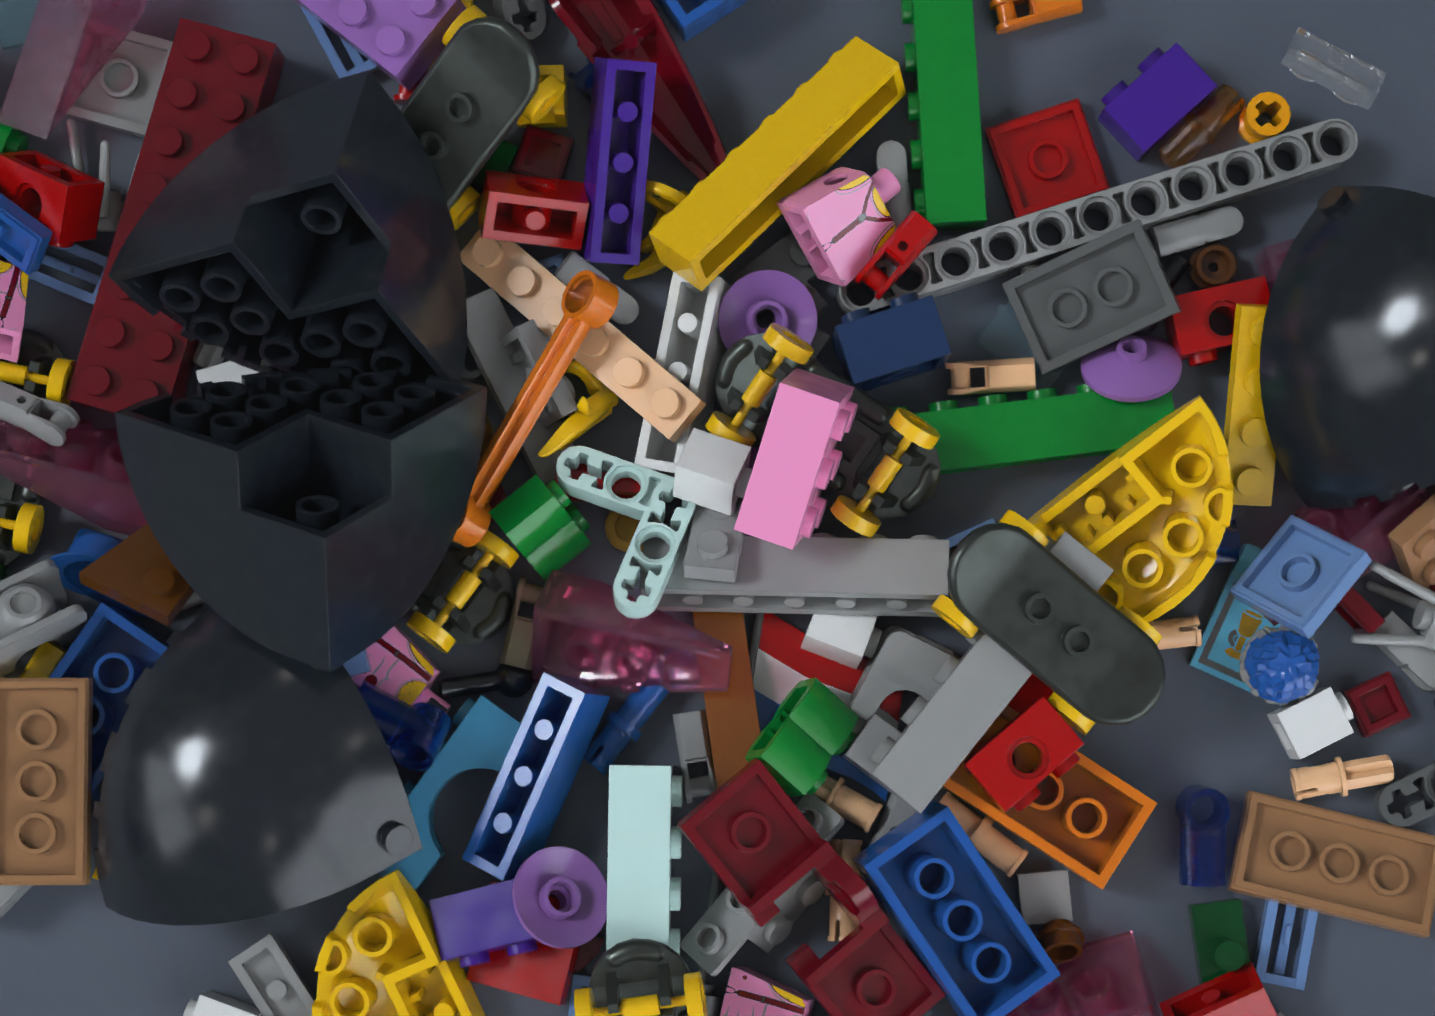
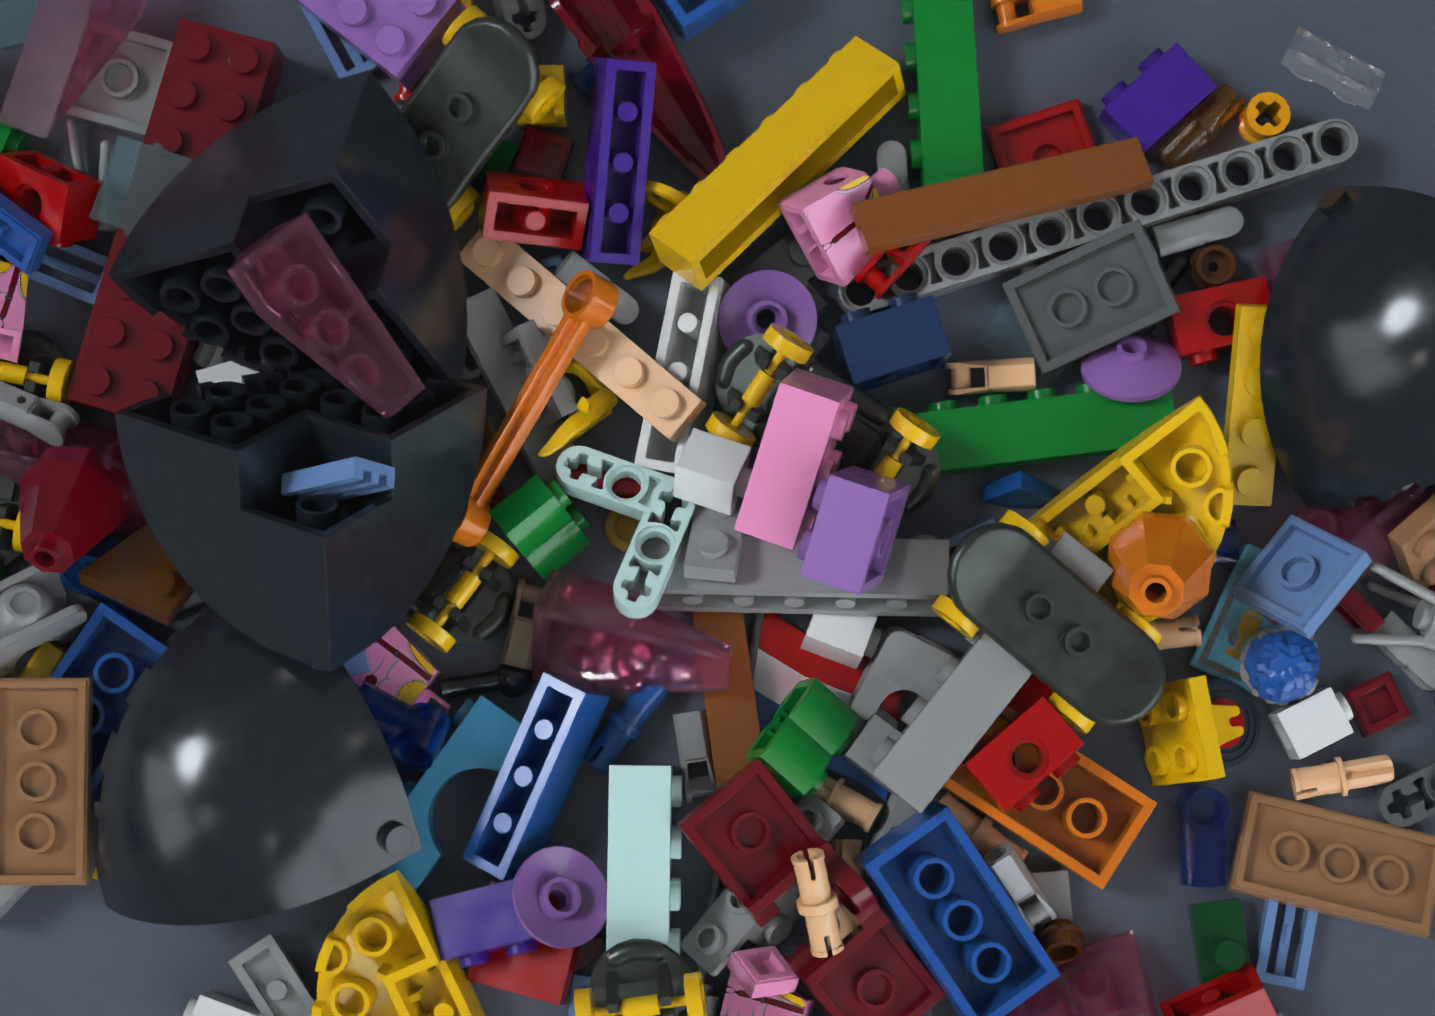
none -> dark red cone [20,446,132,573]
none -> clear light blue piece [89,135,193,236]
none -> clear pink wedge [227,213,426,419]
none -> medium blue tile [281,456,395,501]
none -> bright pink tile [727,945,799,999]
none -> light nougat pin [791,848,844,958]
none -> medium lavender brick [797,465,911,595]
none -> dark orange tile [851,137,1154,255]
none -> blue tile [982,471,1053,508]
none -> light grey bar [983,842,1058,932]
none -> orange cone [1105,511,1213,619]
none -> yellow plate [1138,675,1260,786]

